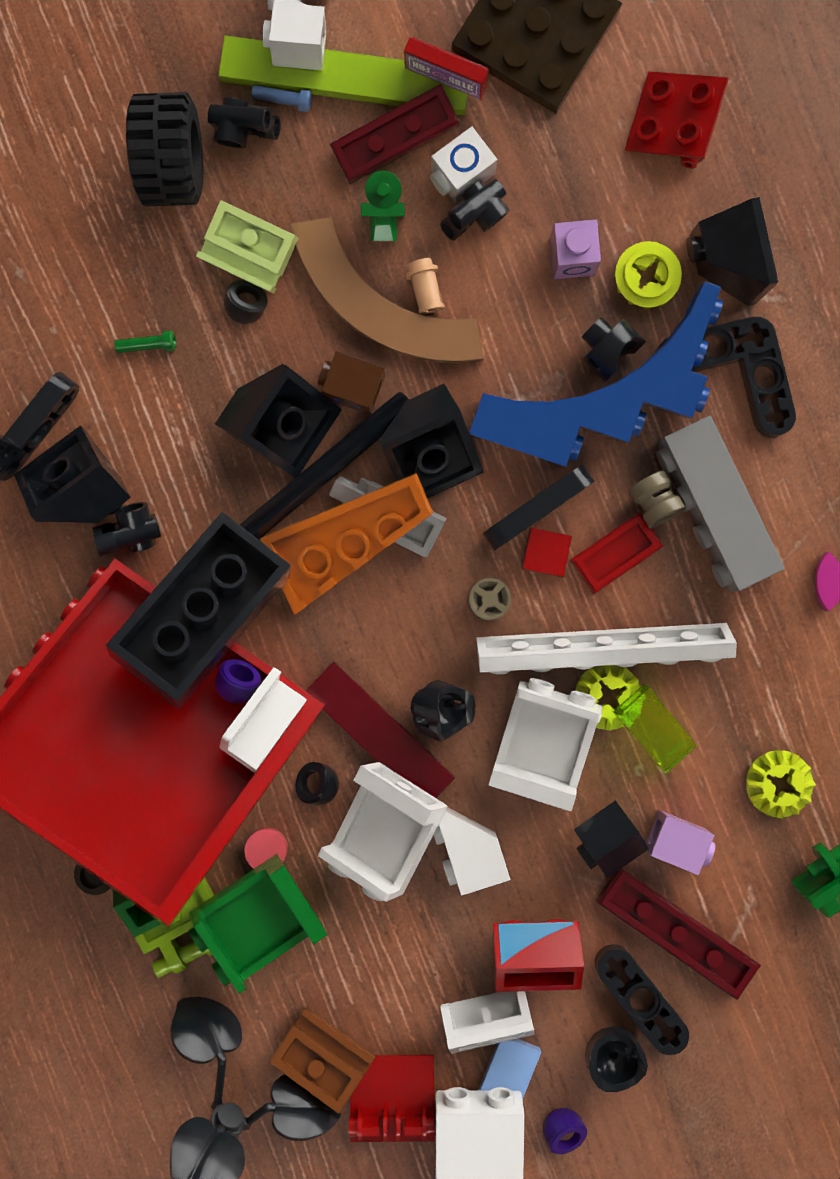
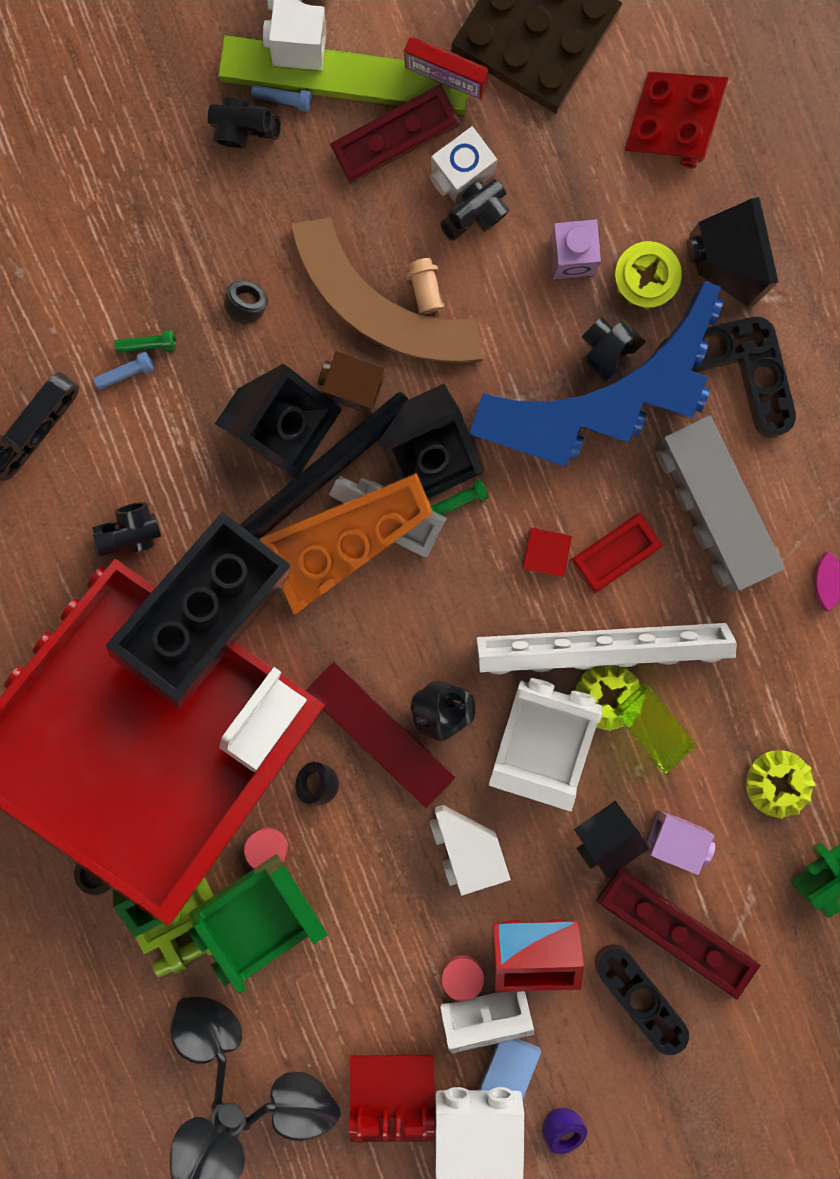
black slope [14,425,131,523] -> none
black tyre [126,92,204,207] -> none
yellowish green plate [196,200,299,294] -> none
dark purple piece [215,659,261,704] -> none
dark orange plate [269,1007,375,1114] -> none
white panel [318,762,448,902] -> none
green hips [361,170,405,241] -> none
dark tan wheel [468,578,511,620] -> none
black beam [483,464,595,551] -> none
black piece [585,1026,648,1092] -> none
dark tan wheel [628,471,686,529] -> none
none -> medium blue piece [94,352,154,390]
none -> green piece [431,480,489,516]
none -> coral tile [441,955,484,1001]

